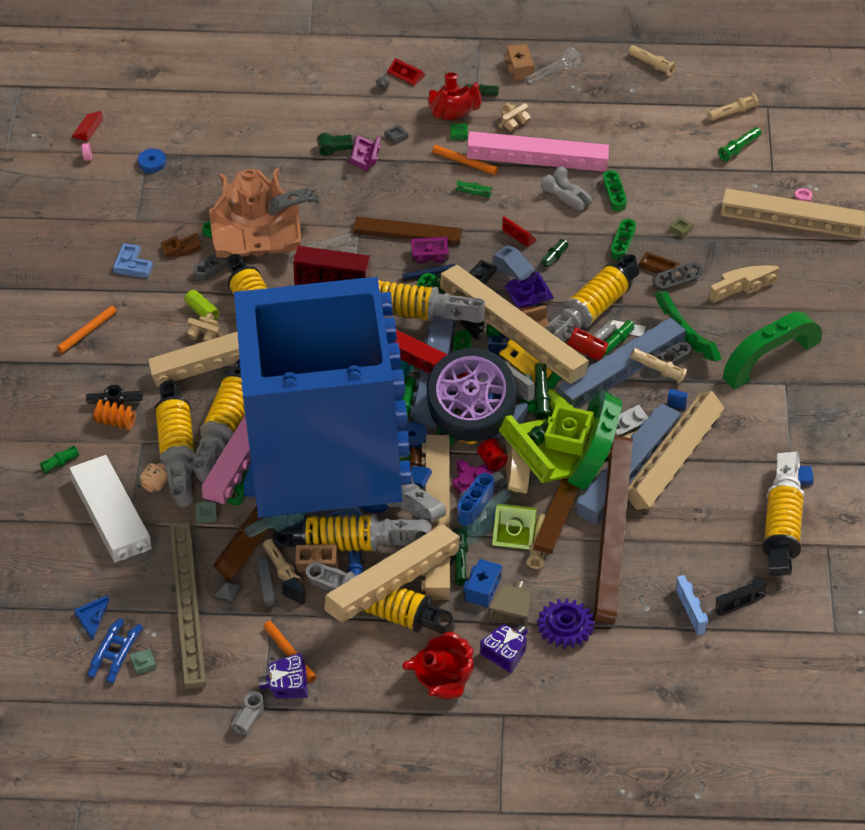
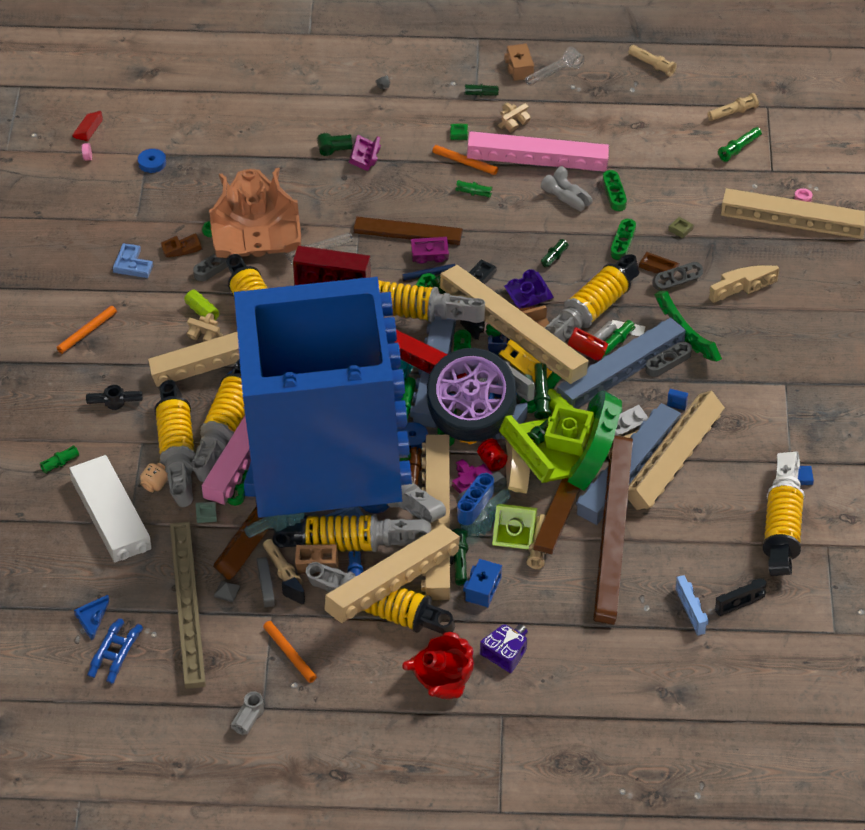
orange piece [93,399,136,430] -> none
sand green plate [130,649,156,675] -> none
dark purple torso [258,653,308,699] -> none
dark grey piece [268,188,320,216] -> none
dark grey tile [384,124,408,145] -> none
red slope [387,58,425,86] -> none
blue tile [411,466,432,488] -> none
red piece [428,72,482,121] -> none
dark tan torso [489,580,531,629] -> none
sand blue slope [492,245,535,281] -> none
red slope [502,216,536,247] -> none
dark purple gear [537,598,594,649] -> none
tan pin [629,347,687,384] -> none
green arch [723,311,822,390] -> none

